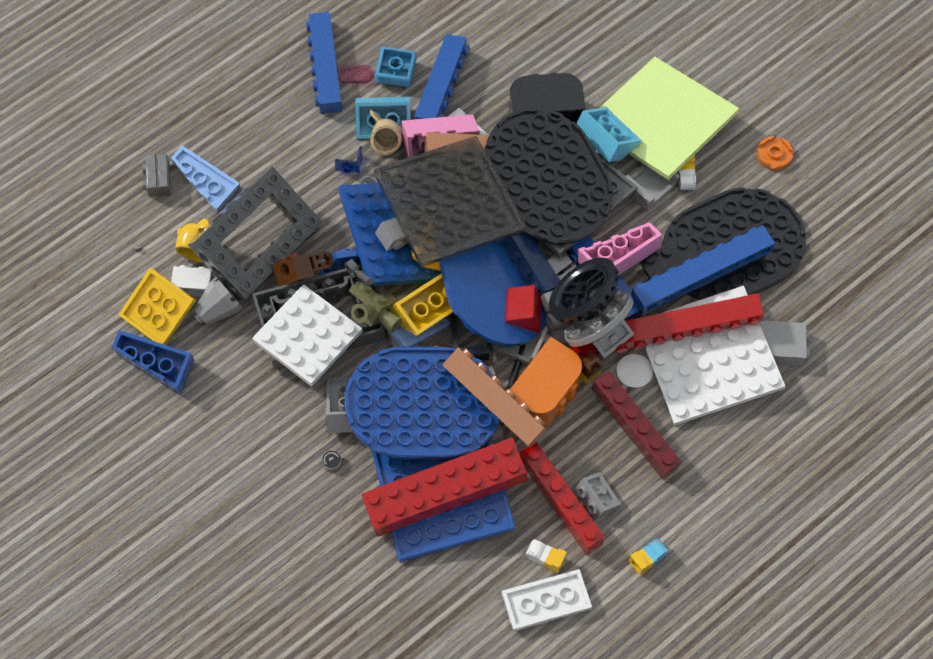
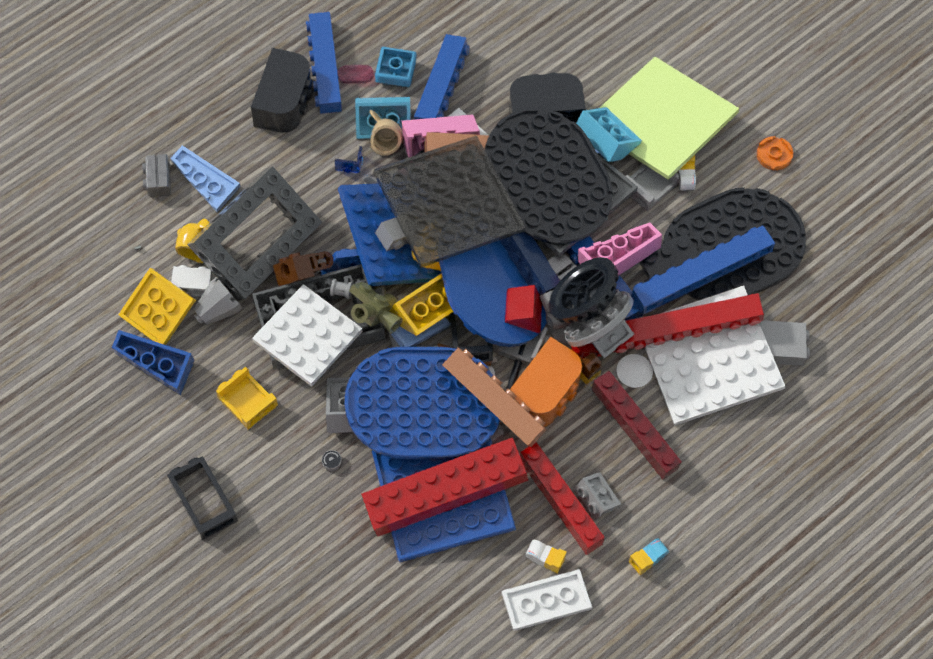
dark grey piece [344,259,373,285] -> none
none -> black window [167,456,238,540]
none -> yellow panel [216,367,278,430]
none -> black brick [251,48,313,133]
none -> light grey bush [330,279,353,299]

